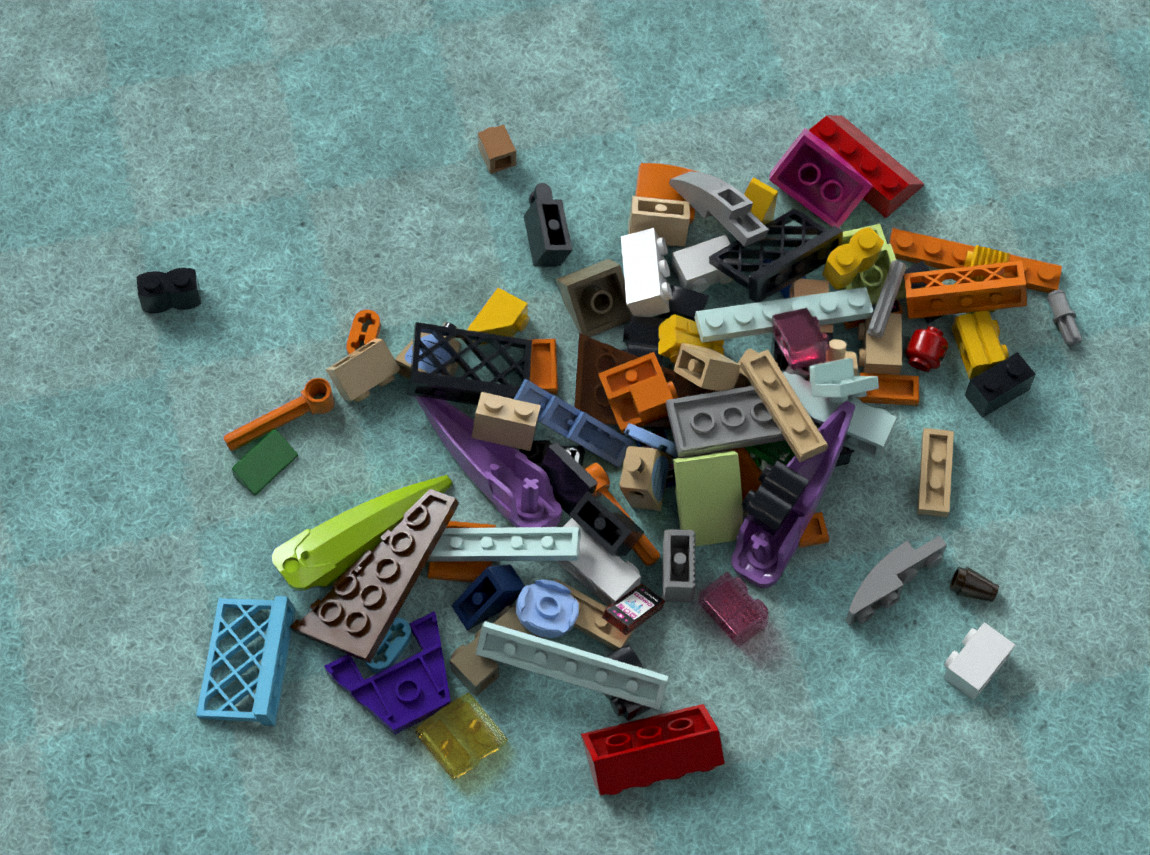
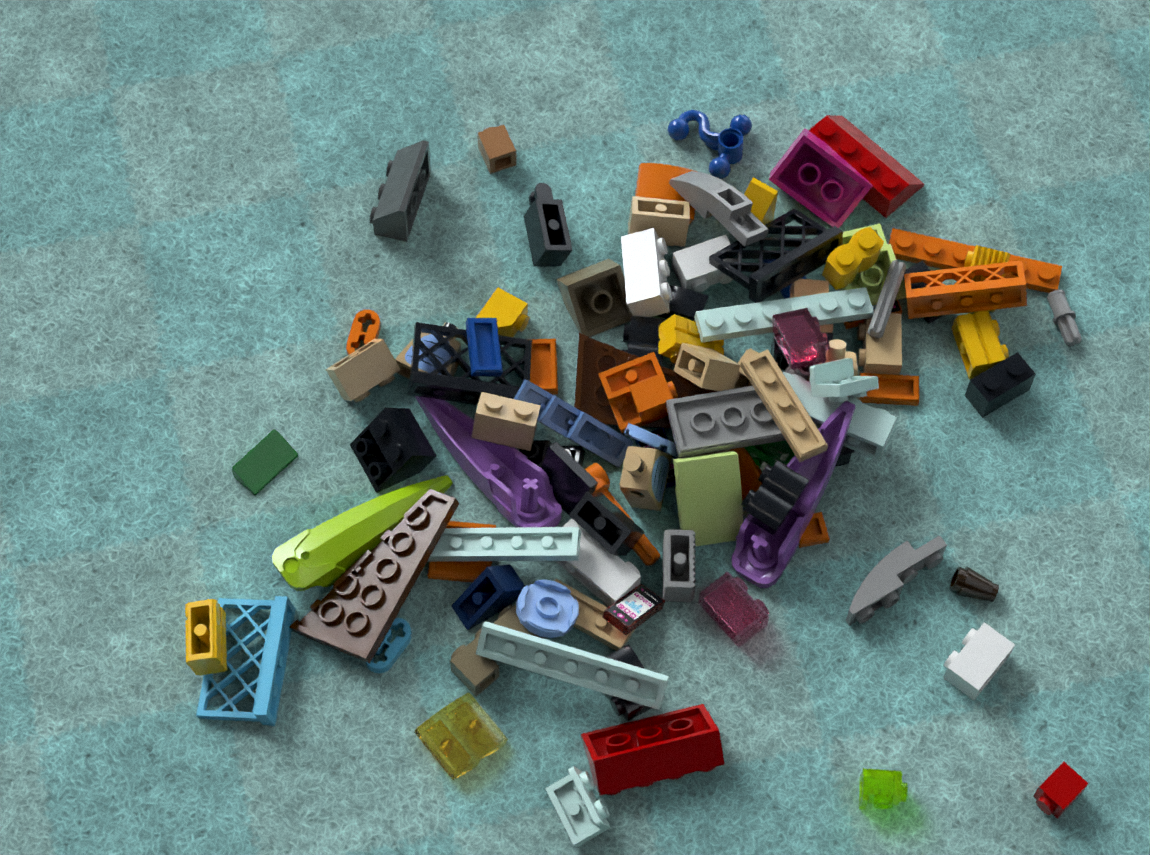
black brick [136,268,201,313] -> none
orange axle [224,378,335,451] -> none
dark purple wing [324,611,451,735] -> none
red head [905,326,949,372] -> none
tan plate [917,428,954,517] -> none
none -> yellow brick [185,599,227,675]
none -> black slope [350,407,436,493]
none -> dark grey slope [370,140,431,242]
none -> blue tile [465,318,503,376]
none -> light aqua bracket [545,766,611,847]
none -> blue piece [667,110,752,179]
none -> clear neon green brick [859,768,908,809]
none -> red brick [1033,761,1089,819]

